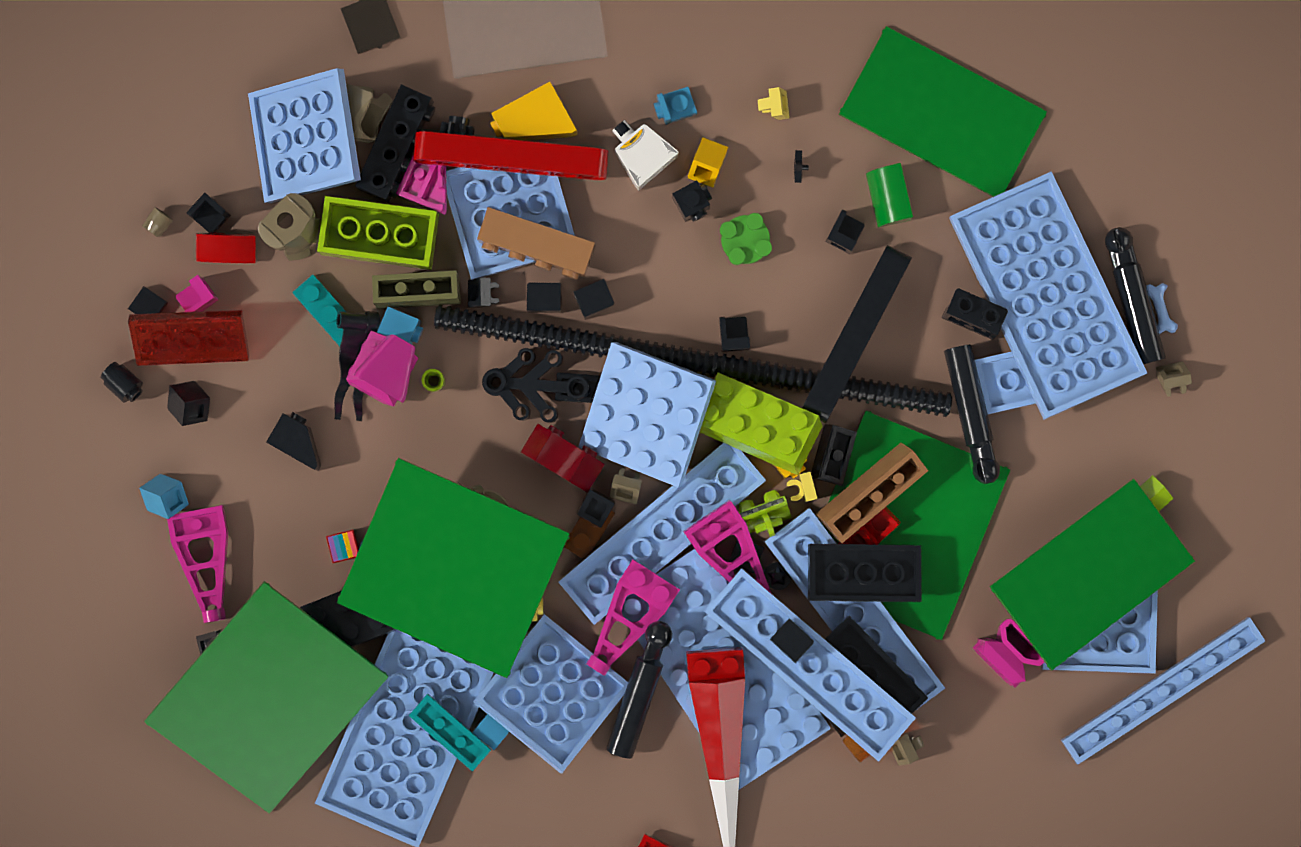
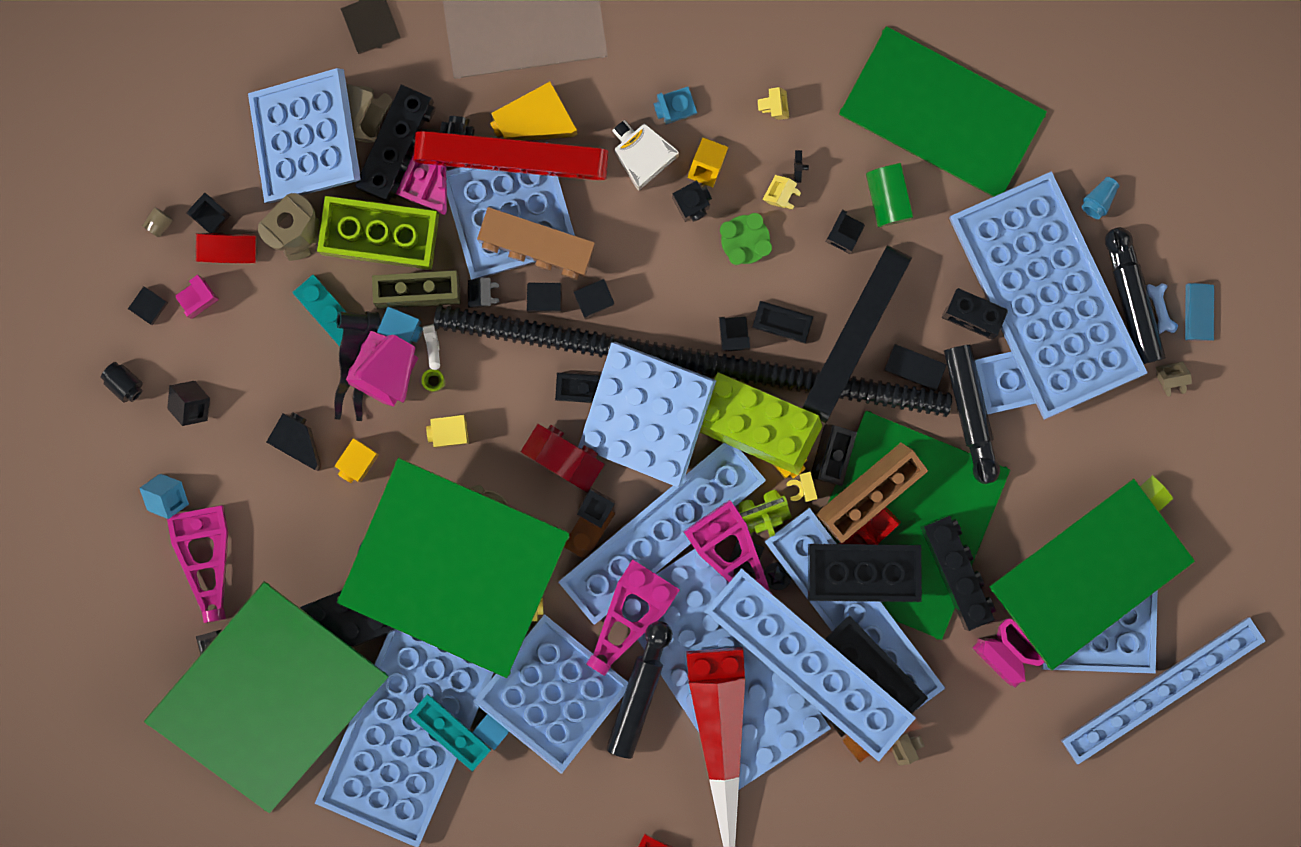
clear red plate [128,310,249,366] -> none
tile [326,529,359,563] -> none
black plant [482,348,590,423] -> none
dark tan tile [609,468,642,504] -> none
black panel [770,618,814,664] -> none
none -> yellow brick [335,438,379,484]
none -> white bar [423,324,440,370]
none -> light yellow brick [426,415,469,448]
none -> black tile [752,301,814,344]
none -> light yellow tile [762,175,801,209]
none -> black tile [884,344,947,391]
none -> black brick [920,516,996,631]
none -> dark azure cone [1082,177,1119,219]
none -> dark azure slope [1185,283,1214,341]

